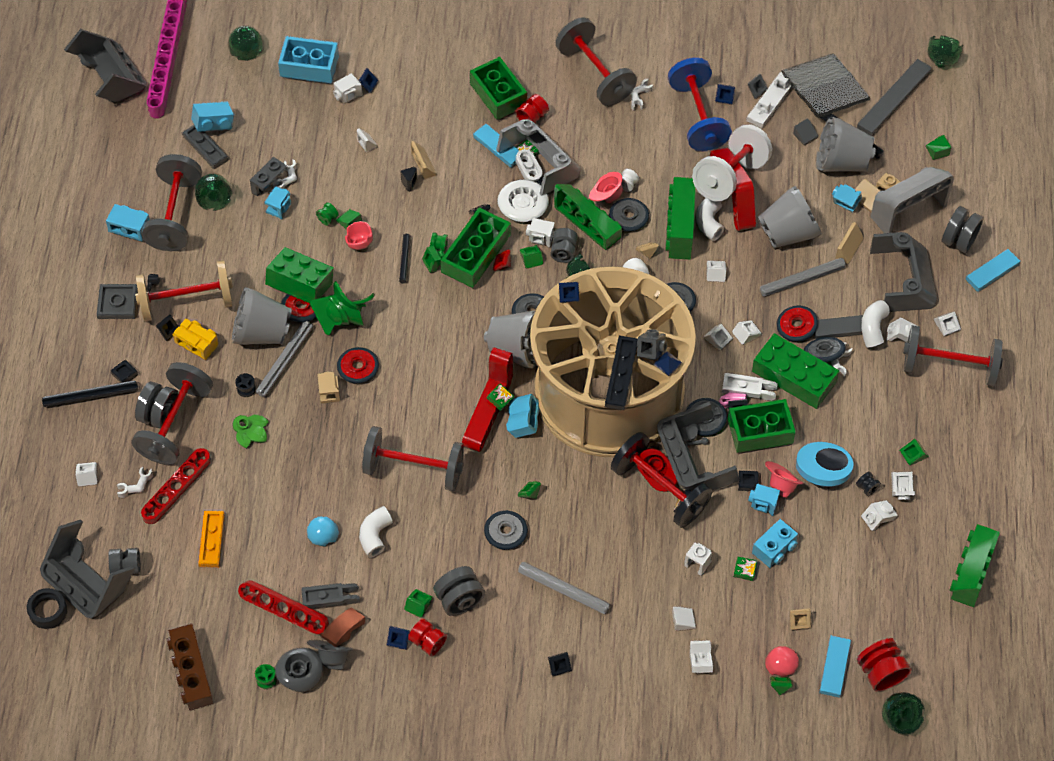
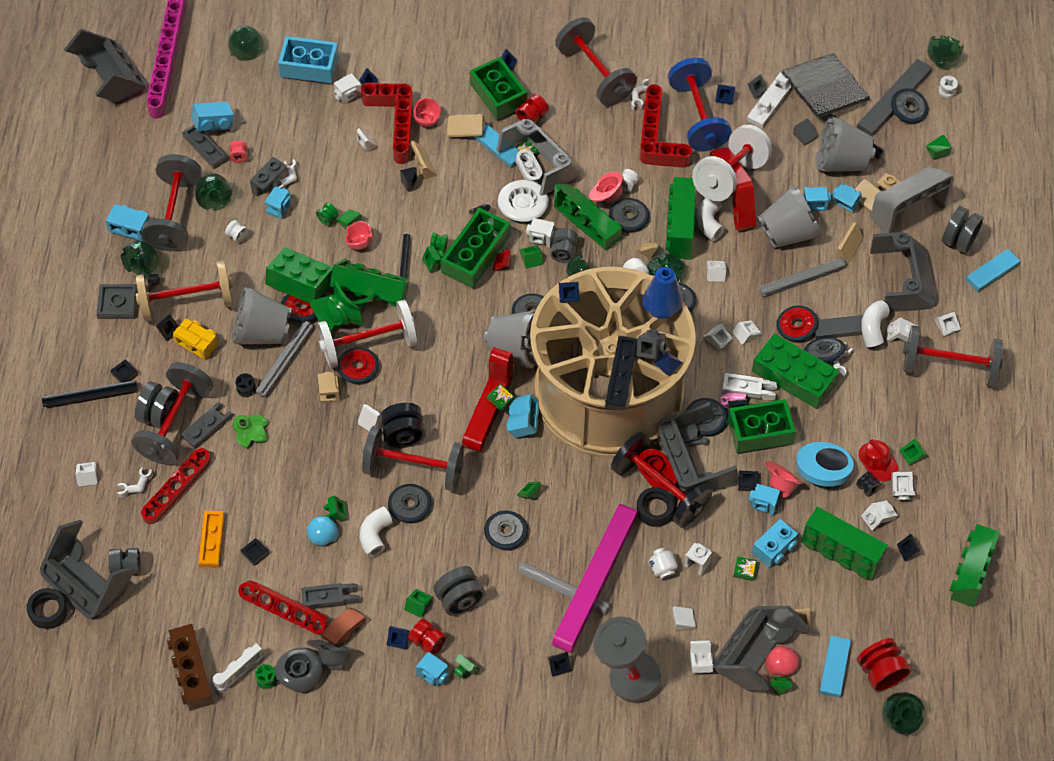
none -> clear green cylinder [121,241,158,278]
none -> dark grey hinge [181,402,233,449]
none -> white plate [213,644,263,693]
none -> white wheel [225,220,248,243]
none -> coral wheel [229,141,248,163]
none -> black tile [241,538,269,566]
none -> white piece [318,300,417,369]
none -> green tile [323,496,347,522]
none -> green wedge [330,258,410,306]
none -> white slope [358,404,380,431]
none -> red beam [361,83,413,164]
none -> black wheel [380,402,426,448]
none -> dark grey wheel [388,484,431,523]
none -> coral hair [413,98,441,127]
none -> medium azure window [416,652,449,687]
none -> tan slope [447,114,485,137]
none -> green tile [454,653,480,679]
none -> dark blue slope [501,49,517,72]
none -> dark pink beam [552,504,638,653]
none -> dark grey piece [593,616,661,703]
none -> black tyre [637,487,674,527]
none -> red beam [639,84,692,168]
none -> blue cone [643,267,682,319]
none -> clear green plate [648,252,685,283]
none -> white head [649,548,678,579]
none -> dark grey windscreen [713,606,809,691]
none -> green brick [801,506,888,581]
none -> medium azure window [803,187,831,212]
none -> red piece [859,439,898,482]
none -> wheel [891,88,928,124]
none -> black slope [897,534,920,562]
none -> white wheel [938,76,958,98]

